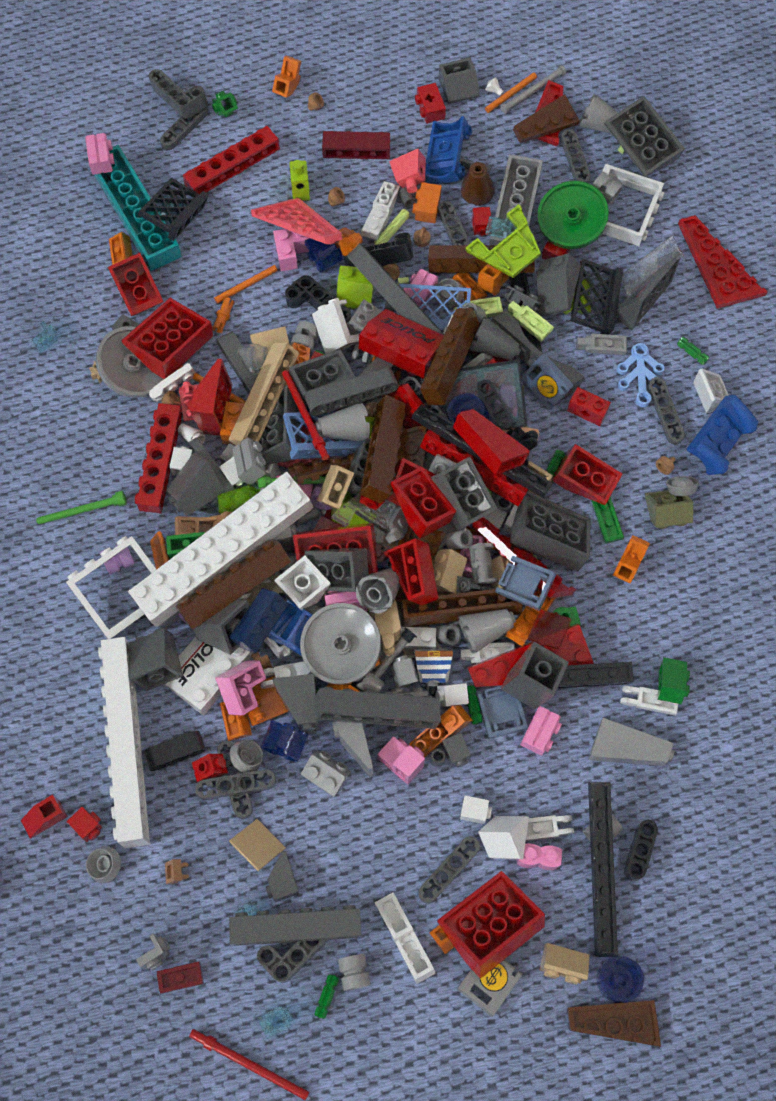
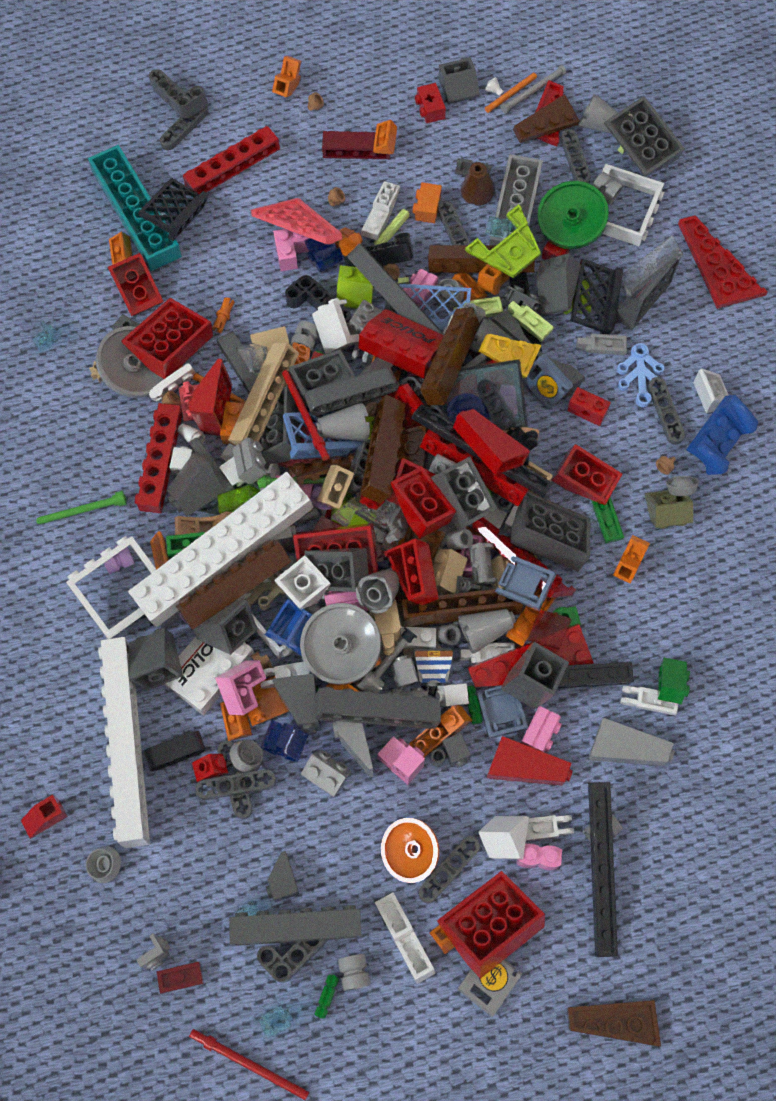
red brick [66,807,102,842] -> none
bright pink brick [85,133,115,175] -> none
medium nougat tile [165,859,189,884] -> none
green brick [212,91,238,117] -> none
orange bar [214,265,278,304] -> none
dark blue brick [229,588,288,653] -> none
tan piece [229,819,286,871] -> none
lime torso [289,160,310,201] -> none
coral torso [389,149,426,193] -> none
dark grey hinge [398,187,415,207] -> none
medium nougat tile [413,227,431,247] -> none
blue piece [425,116,472,184] -> none
white brick [460,796,492,824] -> none
red brick [472,207,492,236] -> none
tan slope [539,943,589,985] -> none
green axle [546,449,565,482] -> none
clear blue brick [596,956,644,1003] -> none
black beam [624,820,658,881] -> none
green axle [677,337,709,365] -> none
none -> orange slope [373,119,397,154]
none -> orange dish [381,818,439,883]
none -> yellow wing [479,334,541,378]
none -> red slope [487,736,573,786]

